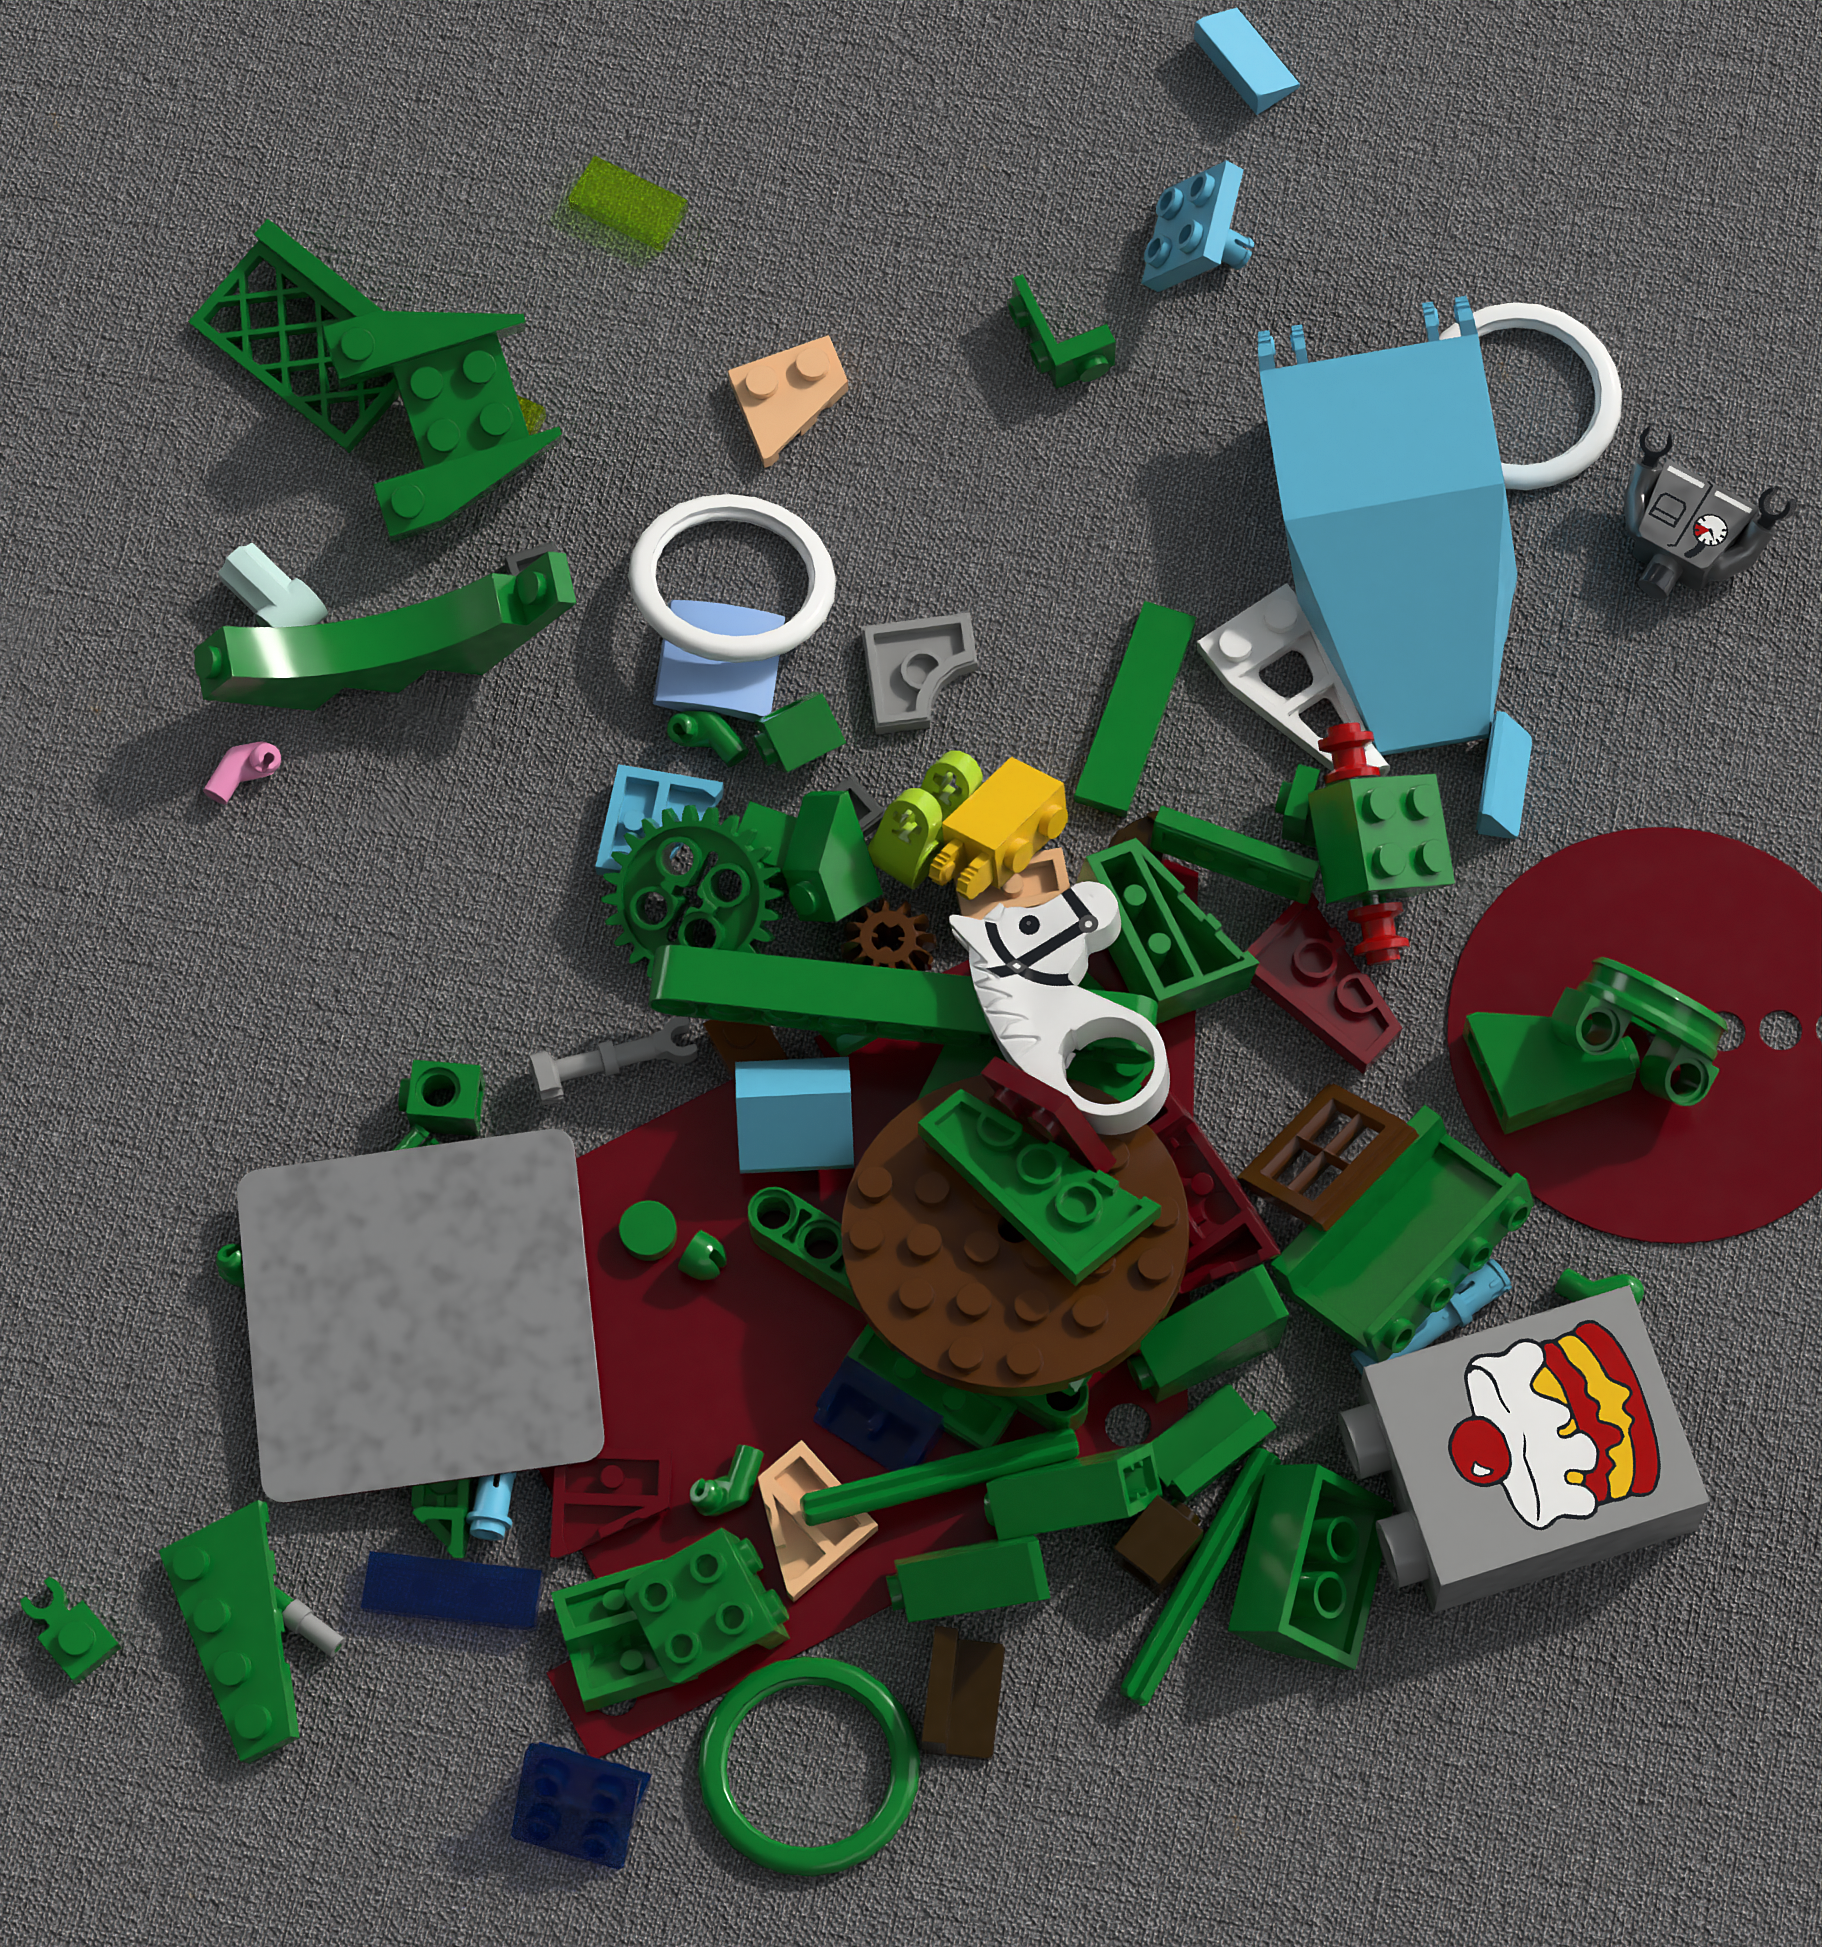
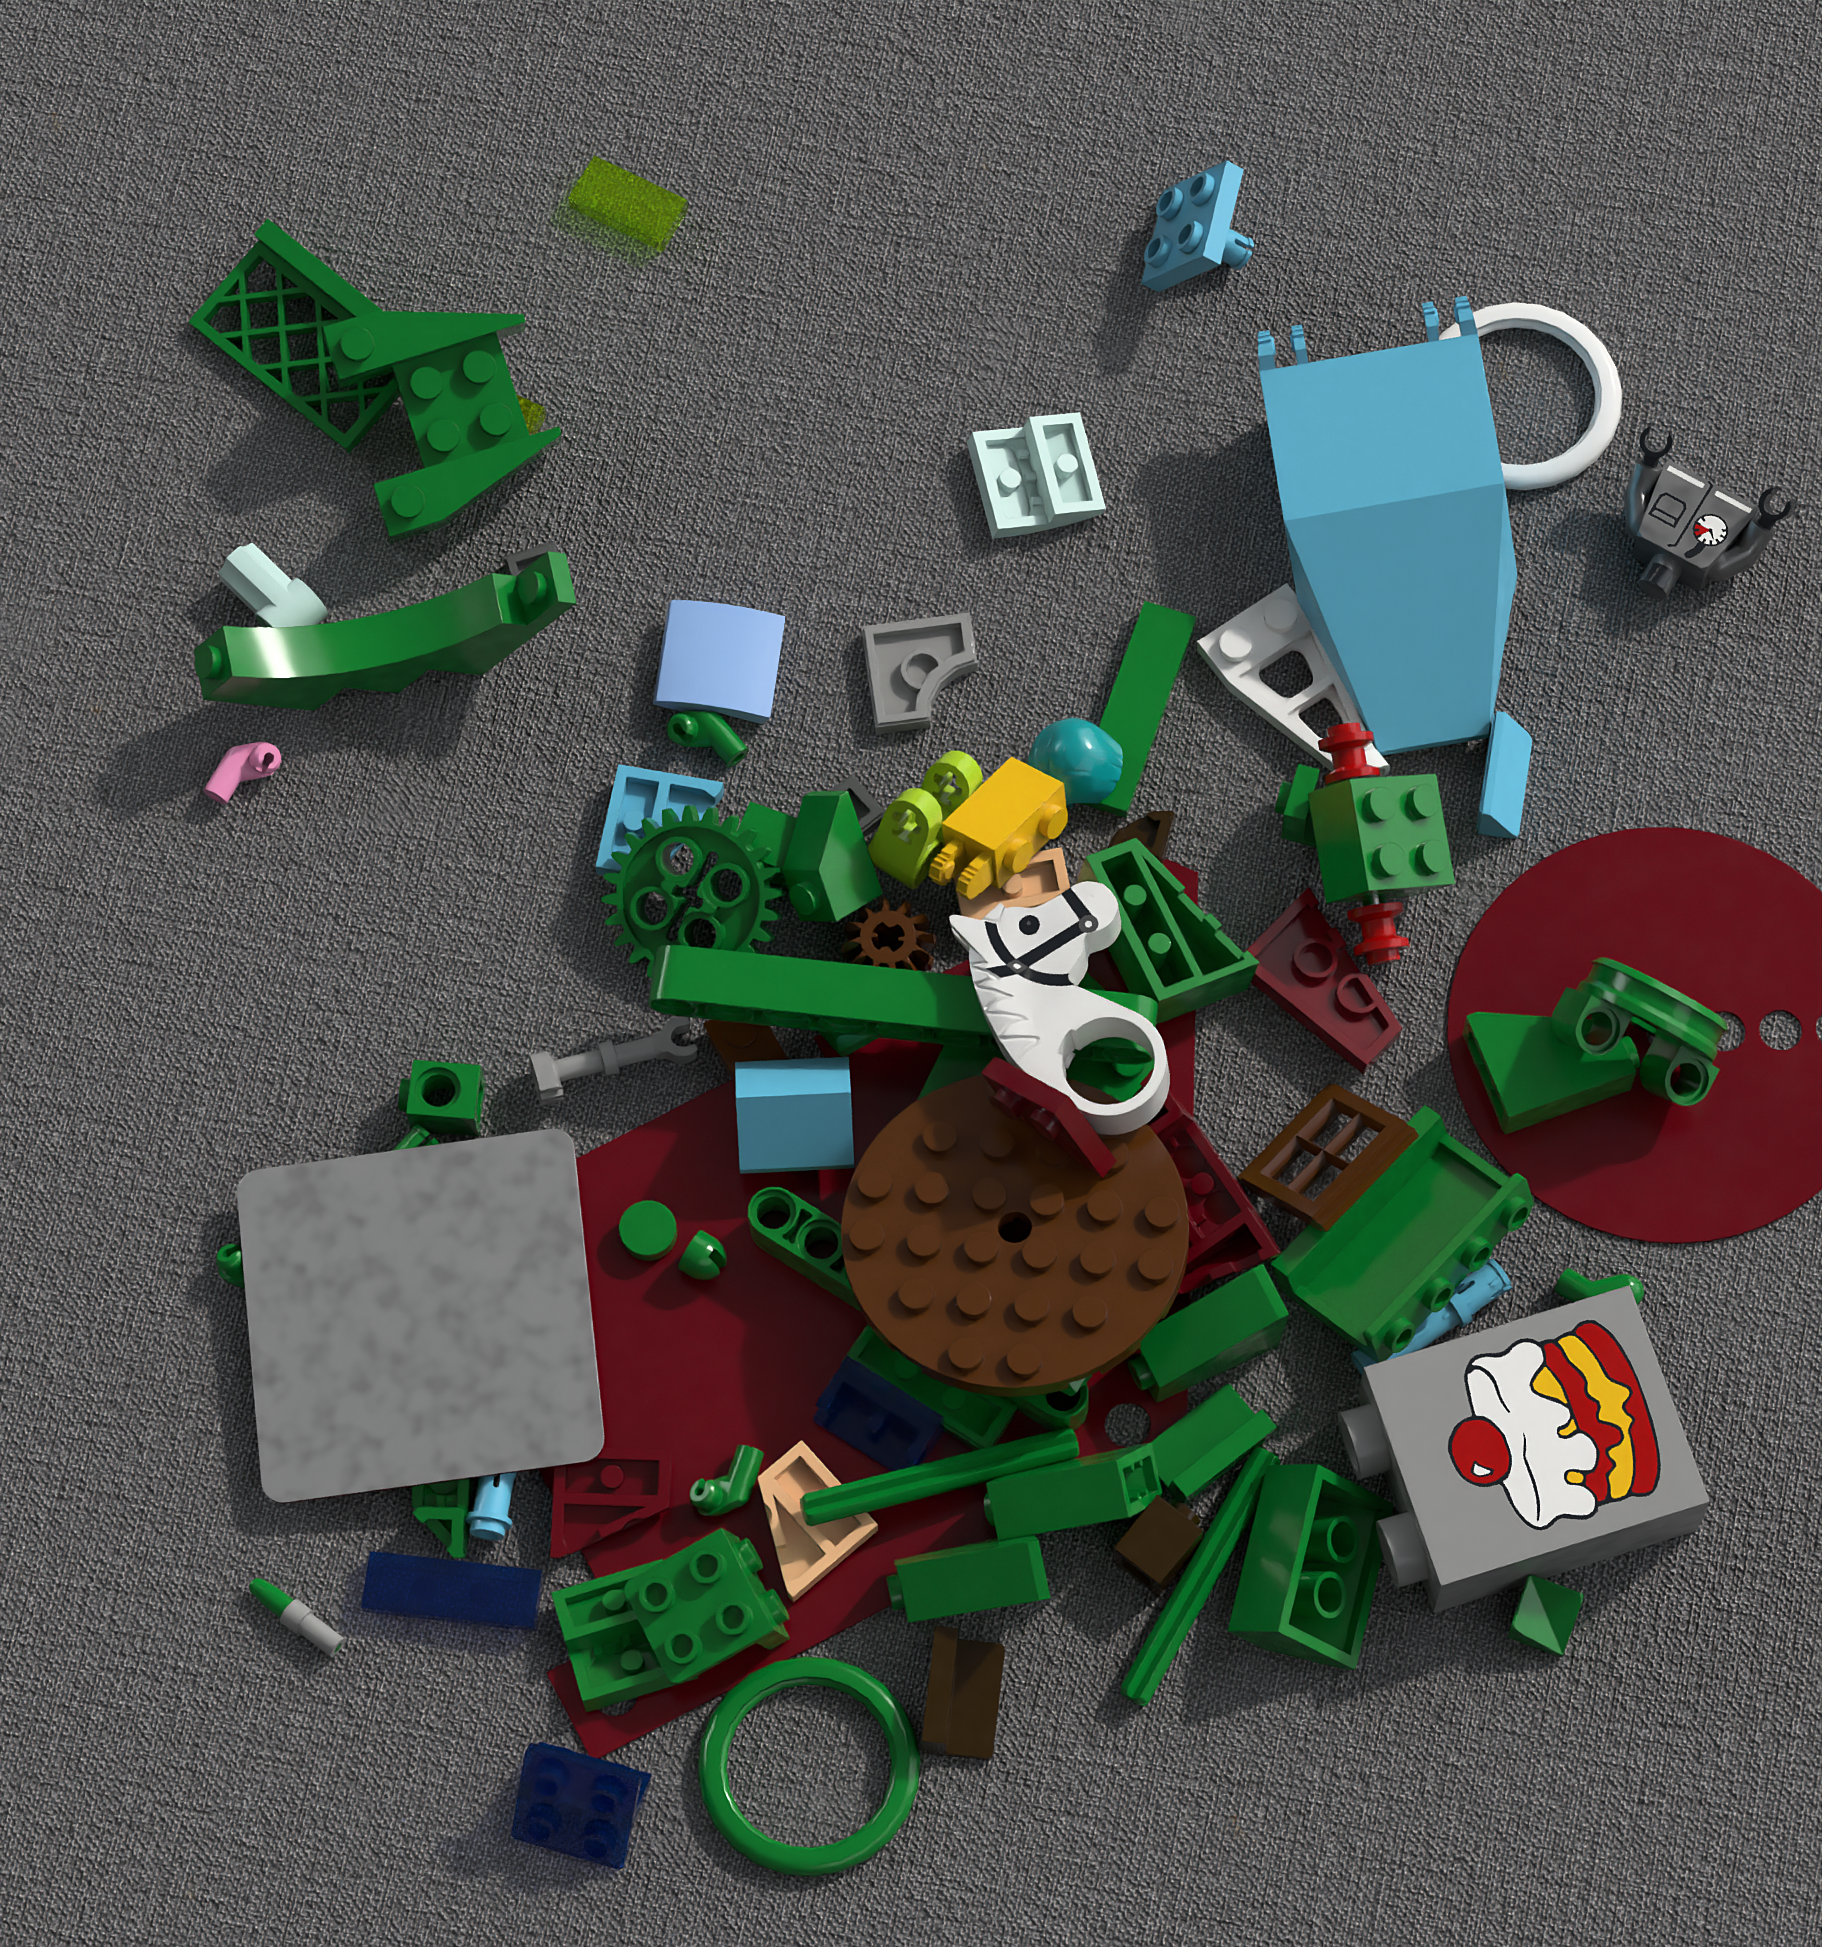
green plate [20,1577,121,1685] -> none
green wing [158,1500,300,1764] -> none
white wedge [628,494,836,663] -> none
light nougat wing [728,335,848,468] -> none
green brick [753,692,846,772] -> none
green wing [918,1089,1161,1286] -> none
green bracket [1007,274,1116,389] -> none
green tile [1150,805,1320,904] -> none
medium azure slope [1194,8,1300,115] -> none
none -> light aqua slope [967,412,1106,539]
none -> teal hair [1026,717,1123,808]
none -> green slope [1507,1574,1584,1658]

